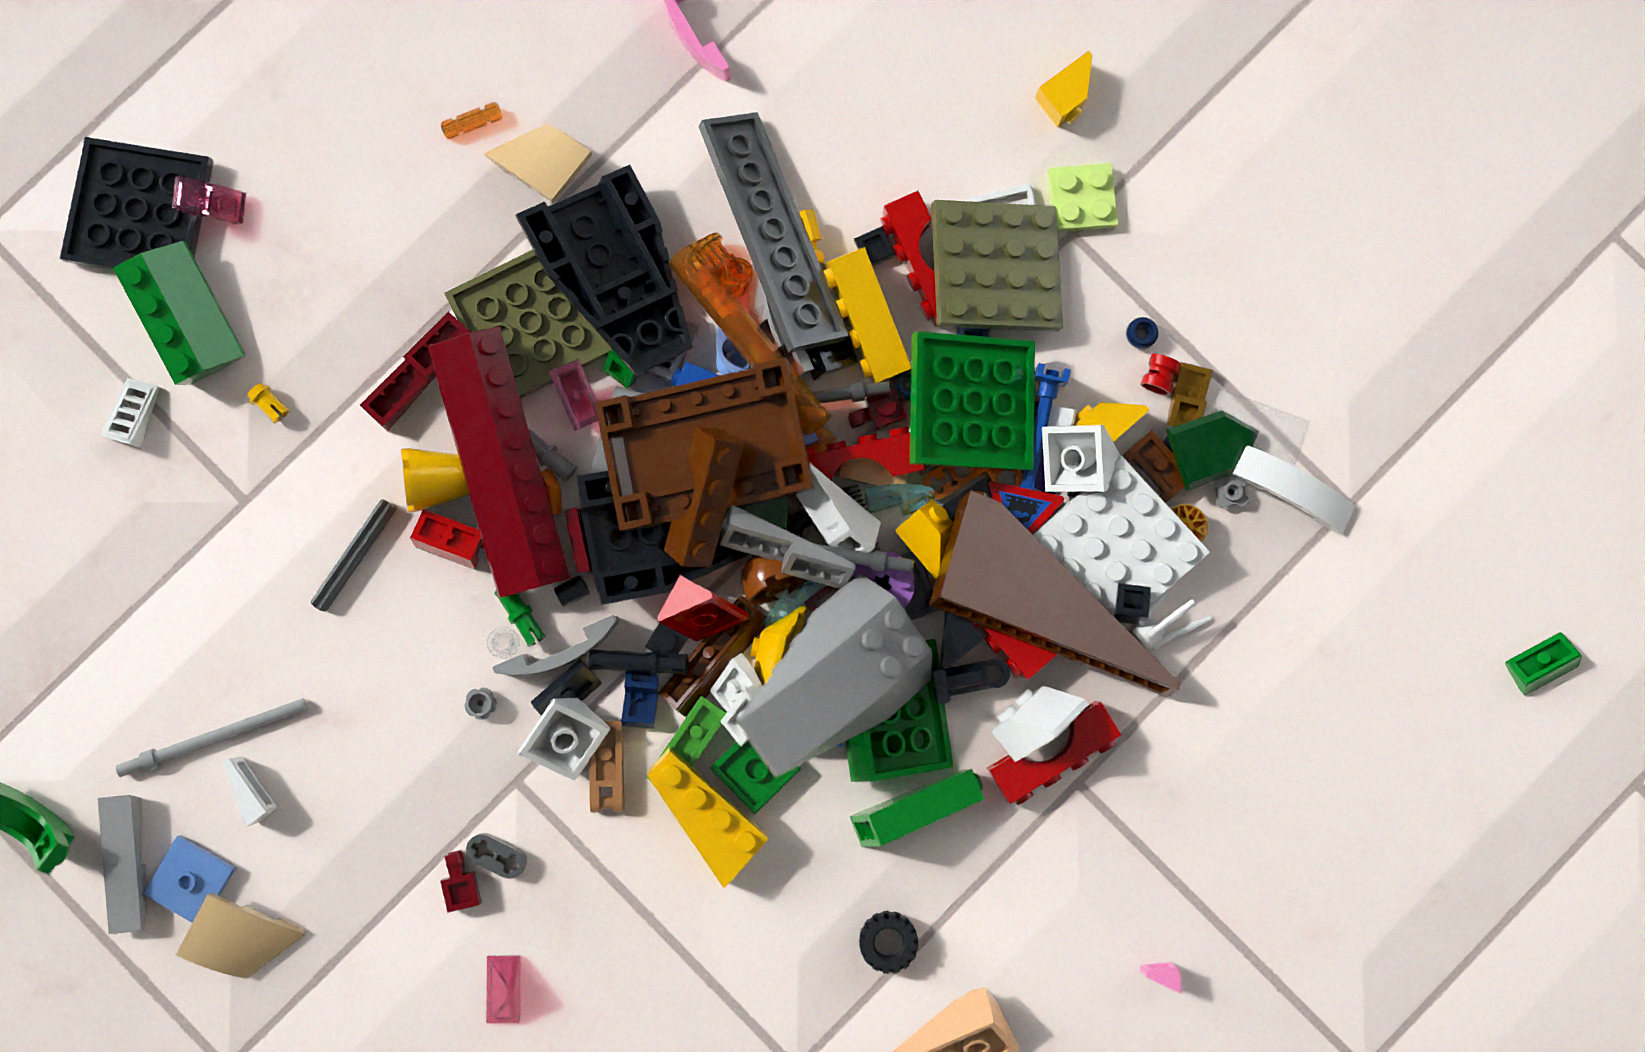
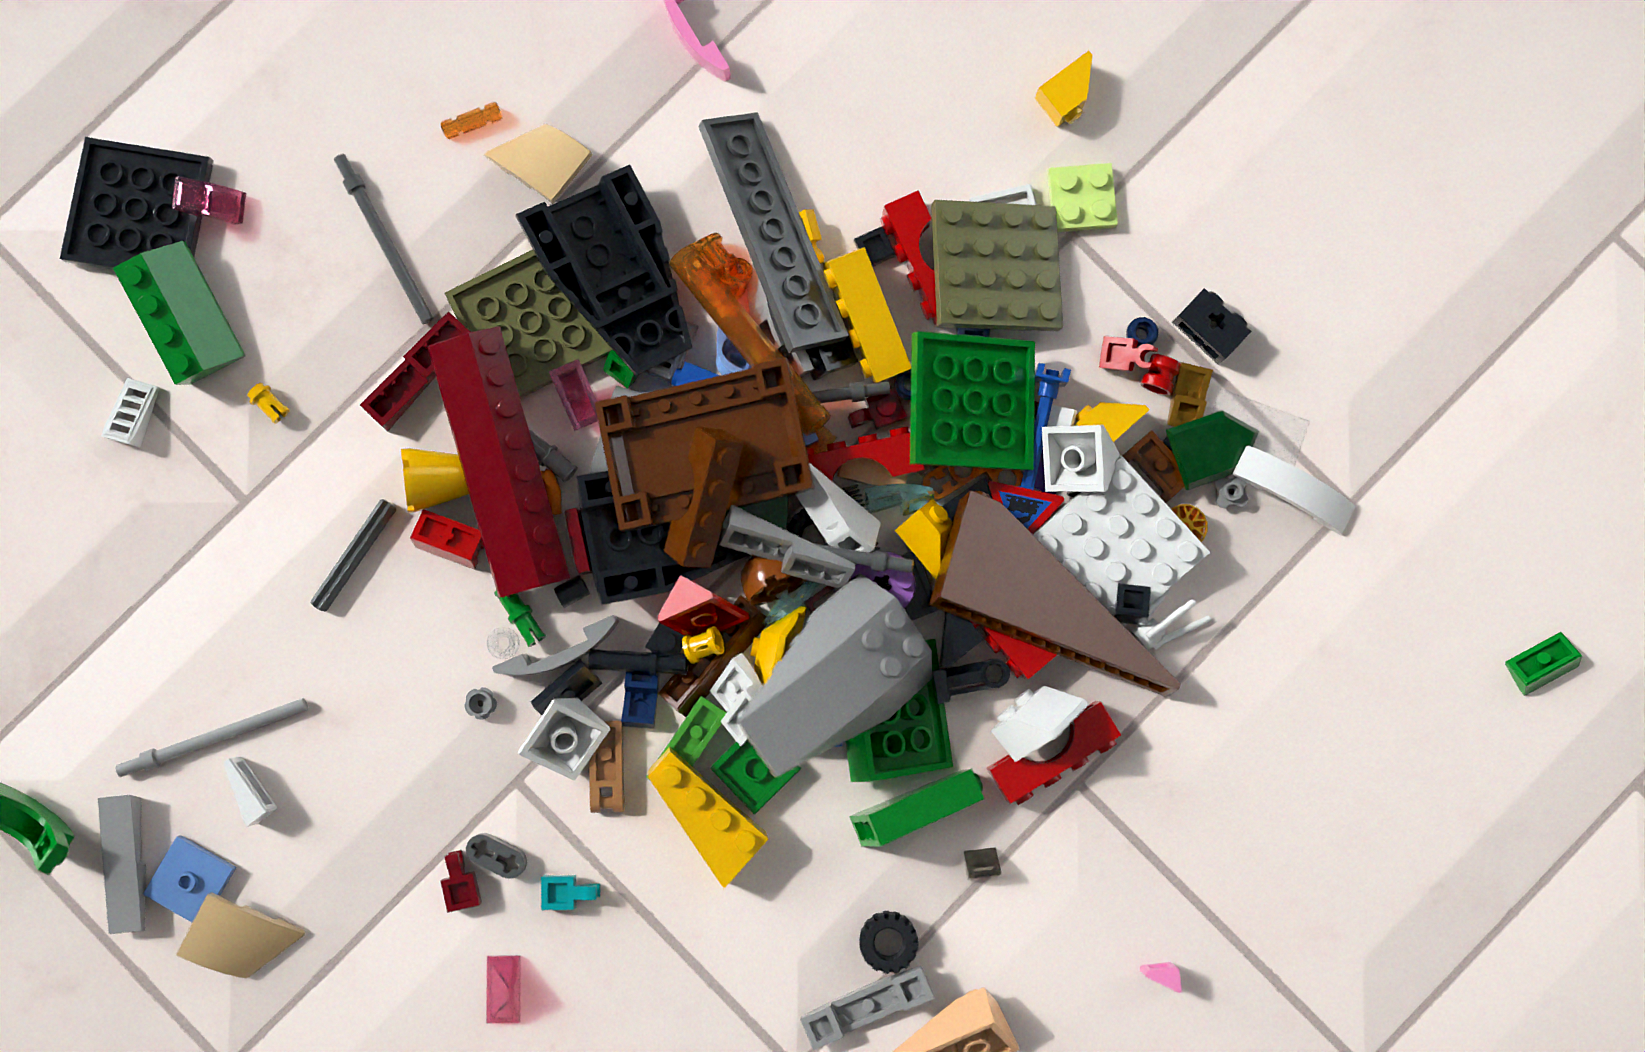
none -> dark grey bar [334,154,434,324]
none -> teal plate [541,875,600,910]
none -> yellow bush [682,626,724,664]
none -> light grey slope [800,966,935,1050]
none -> clear smoke slope [964,847,1001,880]
none -> plate [1099,336,1158,372]
none -> black brick [1172,288,1252,365]

